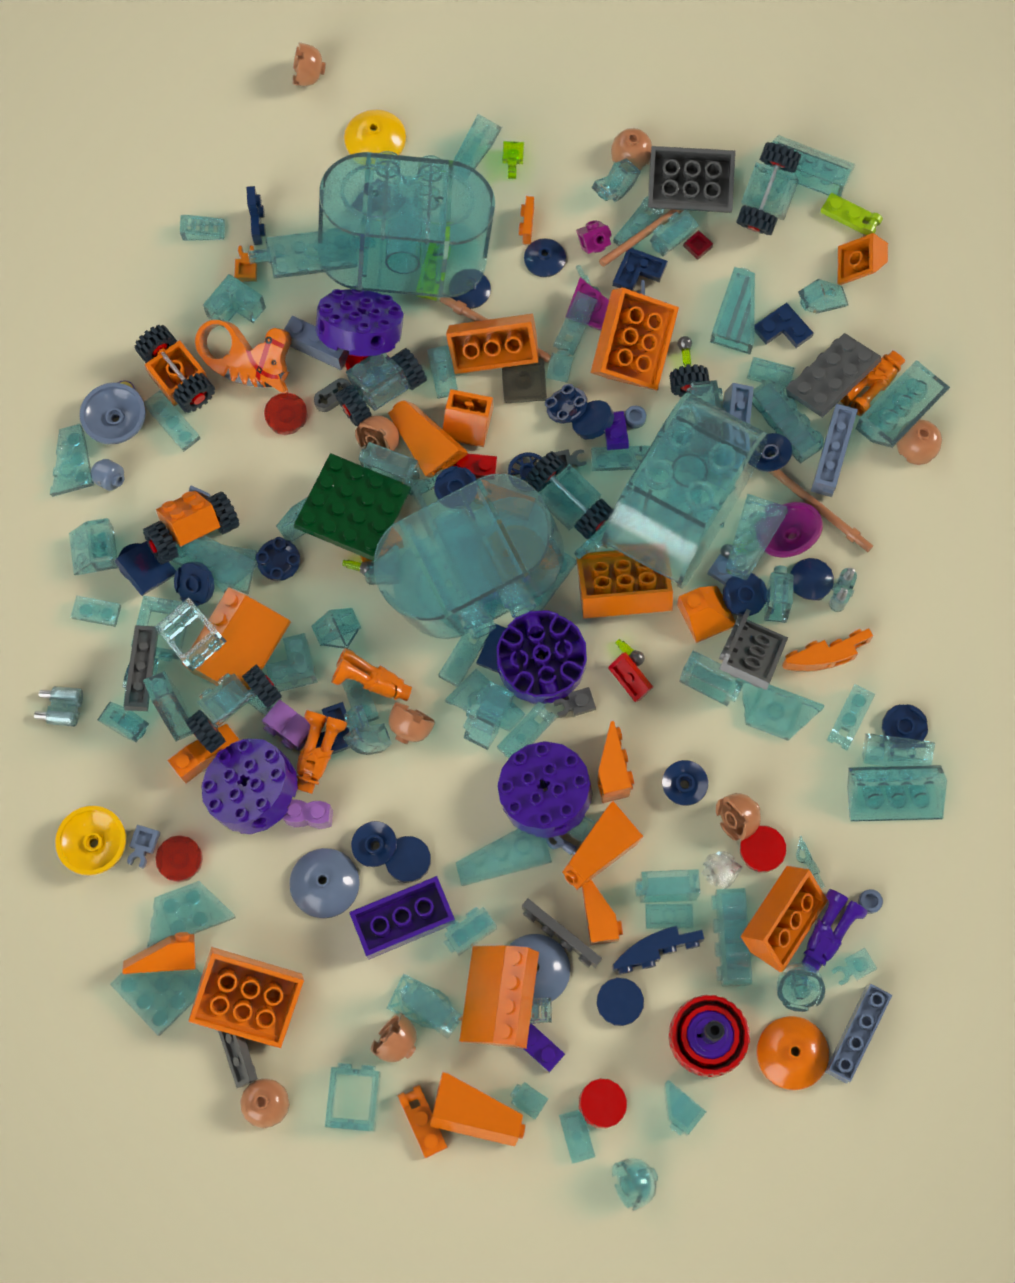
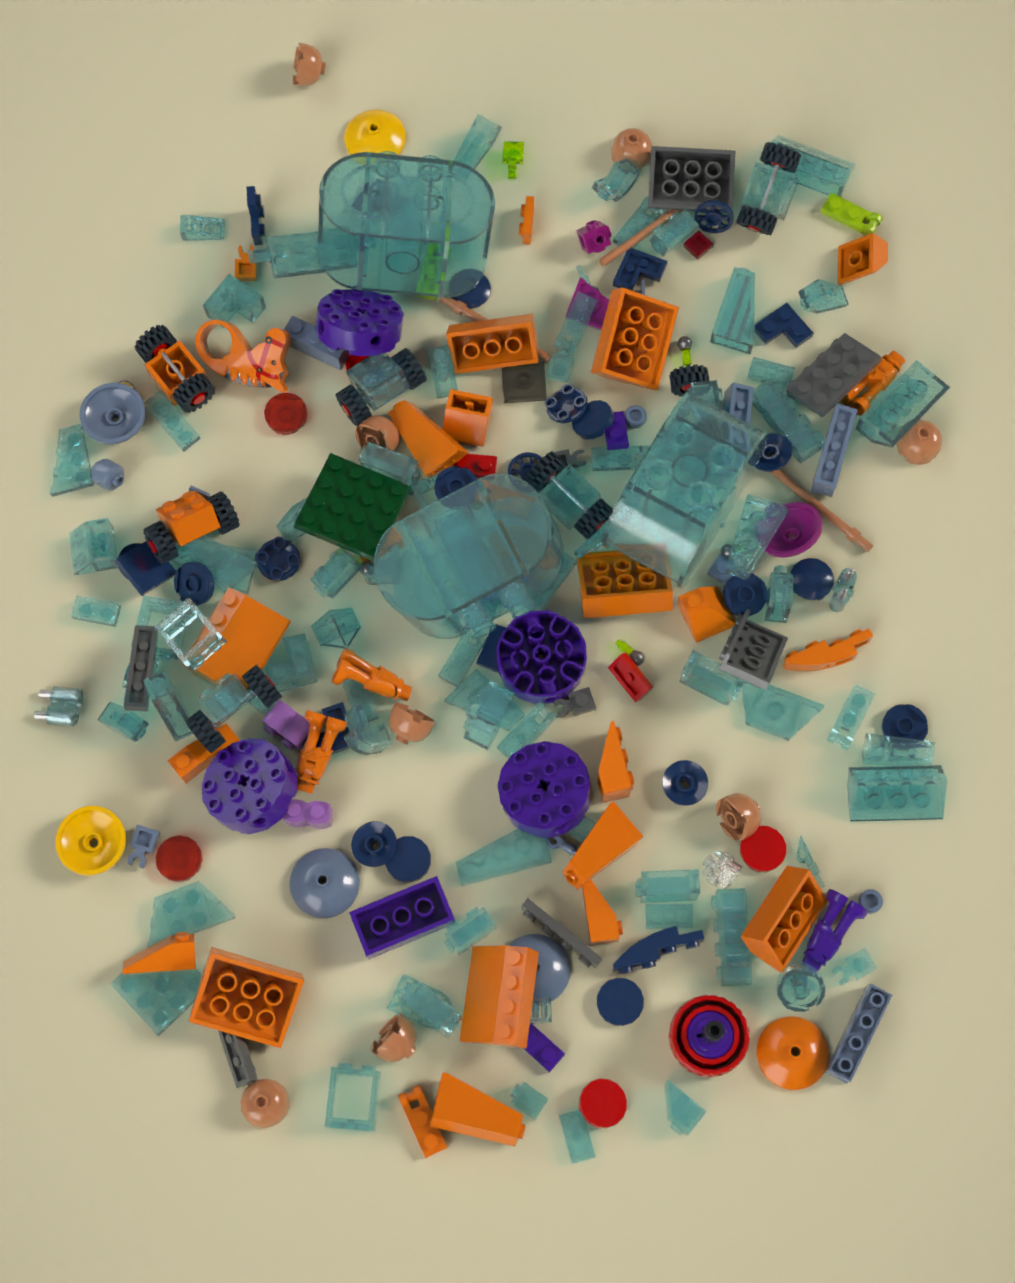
dark grey beam [314,379,350,412] -> none
dark blue dish [524,238,566,277] -> none
clear light blue cylinder [612,1158,658,1211] -> none
none -> clear light blue brick [310,547,363,599]
none -> dark blue wheel [694,200,734,234]

